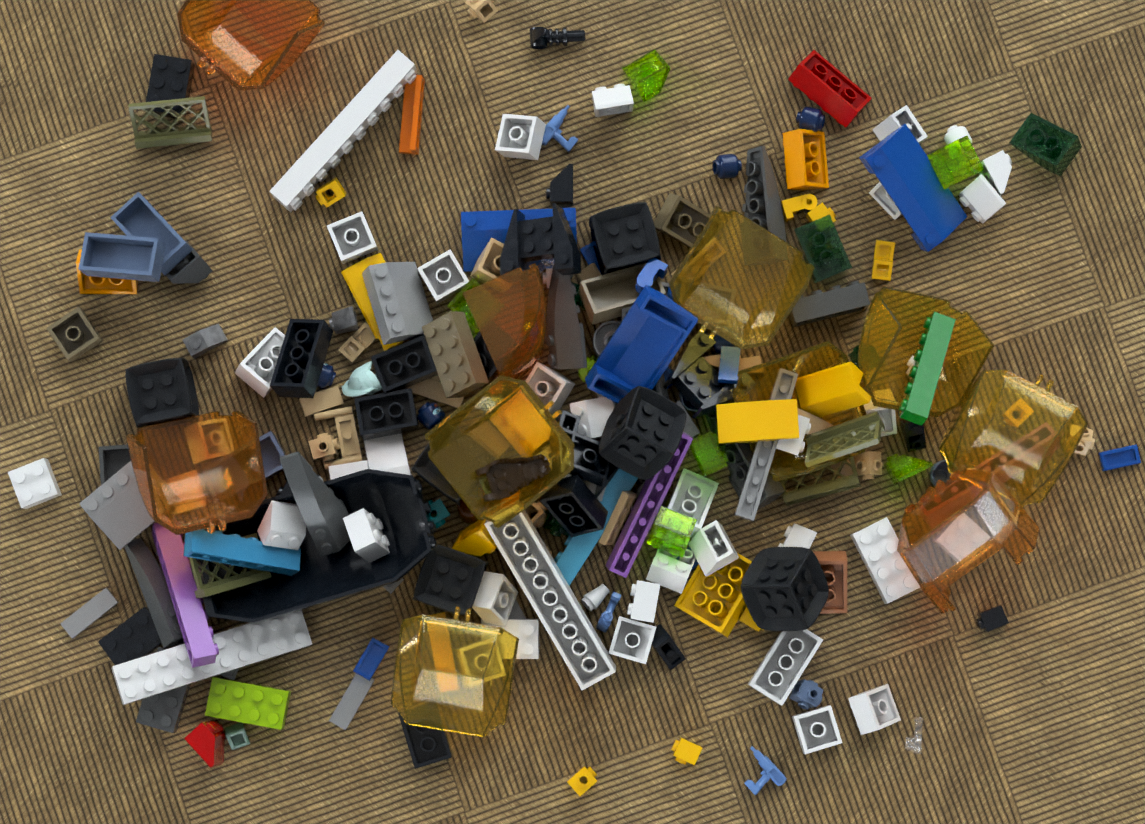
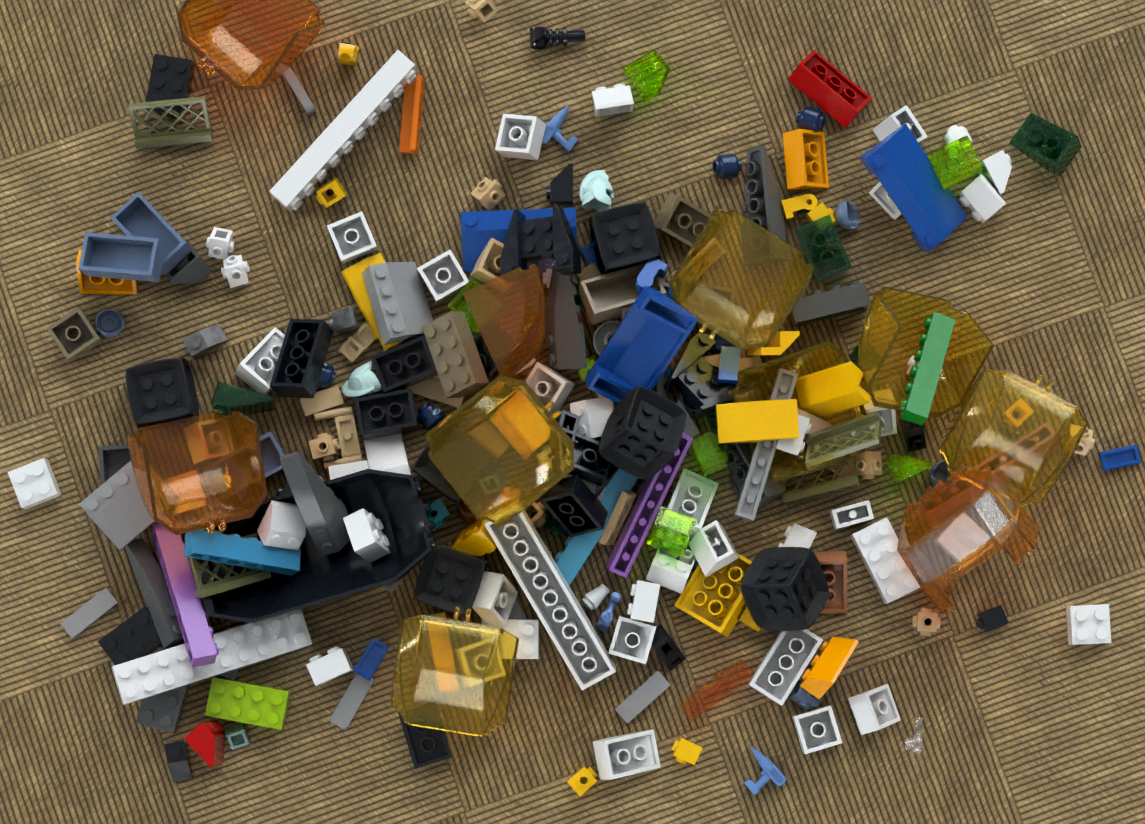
dark brown animal [475,454,550,502] -> none
yellow slope [871,240,895,281] -> none
none -> sand blue hair [95,309,125,338]
none -> black slope [165,740,193,782]
none -> white brick [206,227,235,259]
none -> clear green slope [211,381,276,419]
none -> white brick [221,255,250,288]
none -> light grey beam [280,65,317,116]
none -> white brick [306,647,354,686]
none -> yellow leg [338,42,360,67]
none -> tan brick [470,177,505,211]
none -> light aqua helmet [579,170,614,212]
none -> white slope [593,729,661,780]
none -> light grey tile [615,671,670,724]
none -> clear orange bracket [681,659,753,720]
none -> yellow slope [747,331,800,356]
none -> light orange slope [800,637,859,699]
none -> white brick [829,500,874,530]
none -> sand blue hair [835,200,859,229]
none -> tan brick [912,608,941,636]
none -> white brick [1066,604,1111,645]

